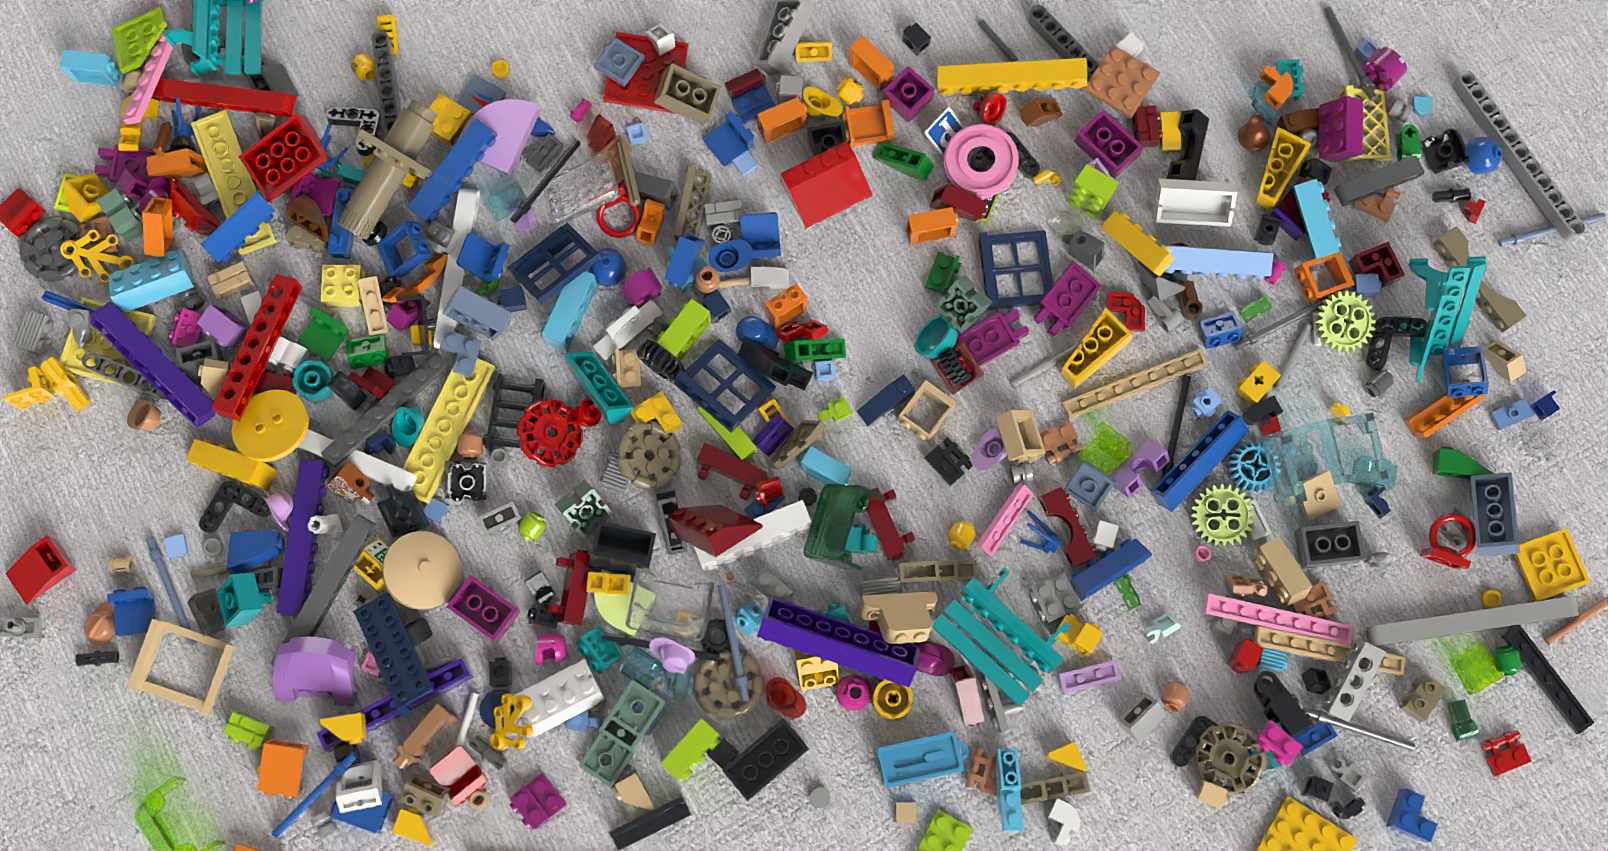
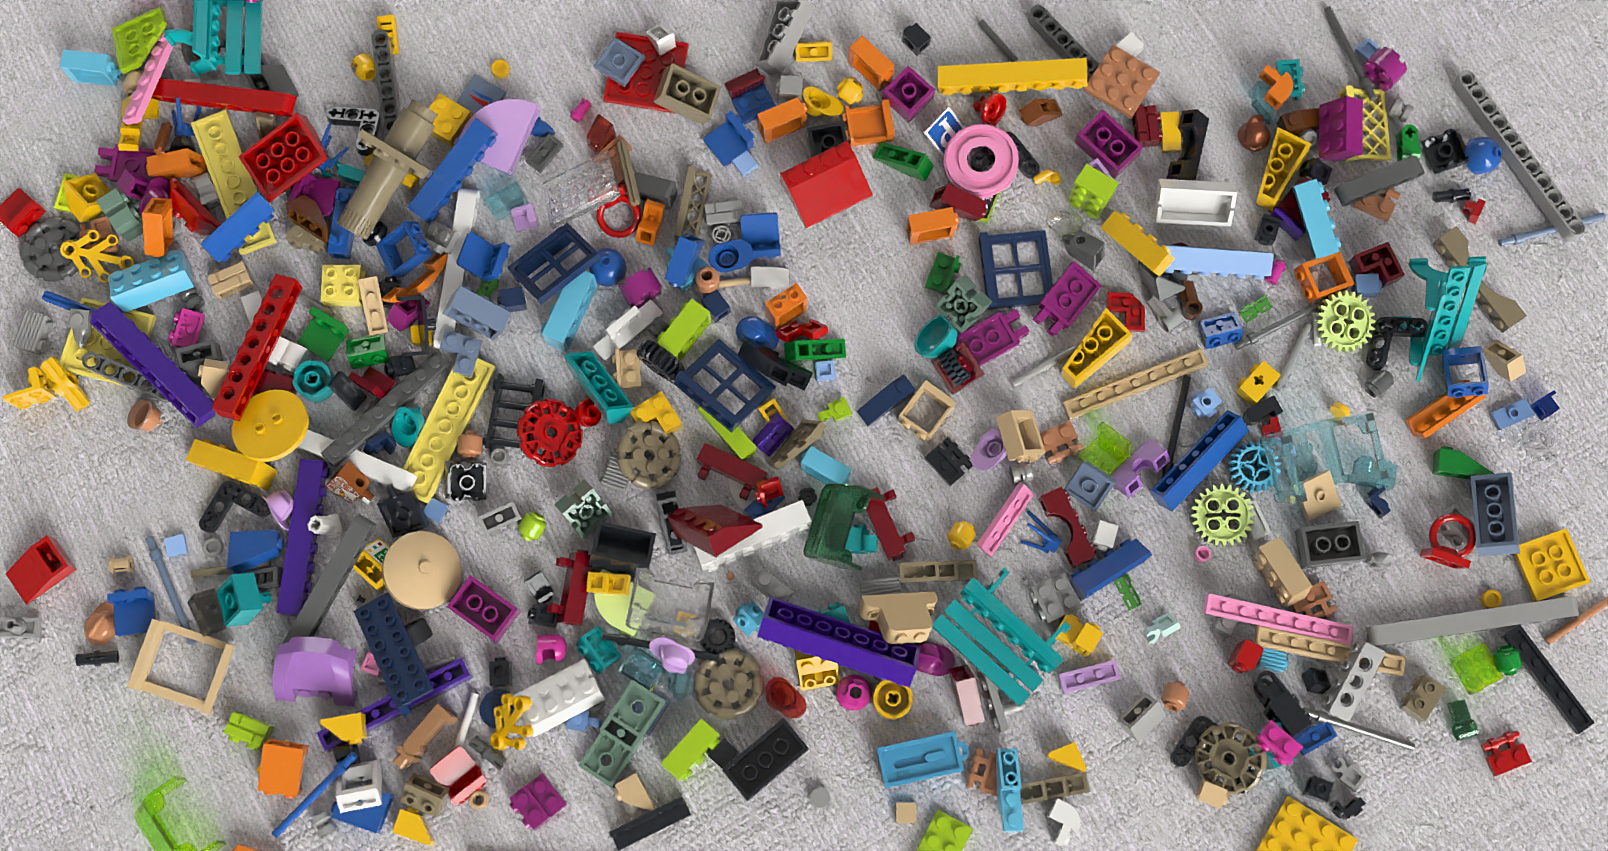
medium lavender slope [197,305,250,347] -> none
black bar [510,140,581,223] -> none
light blue tile [626,122,649,146] -> none
sand blue bar [718,584,750,702] -> none
nougat plate [1226,575,1267,596] -> none
blue brick [1386,788,1438,842] -> none
medium azure tile [1412,97,1433,116] -> none

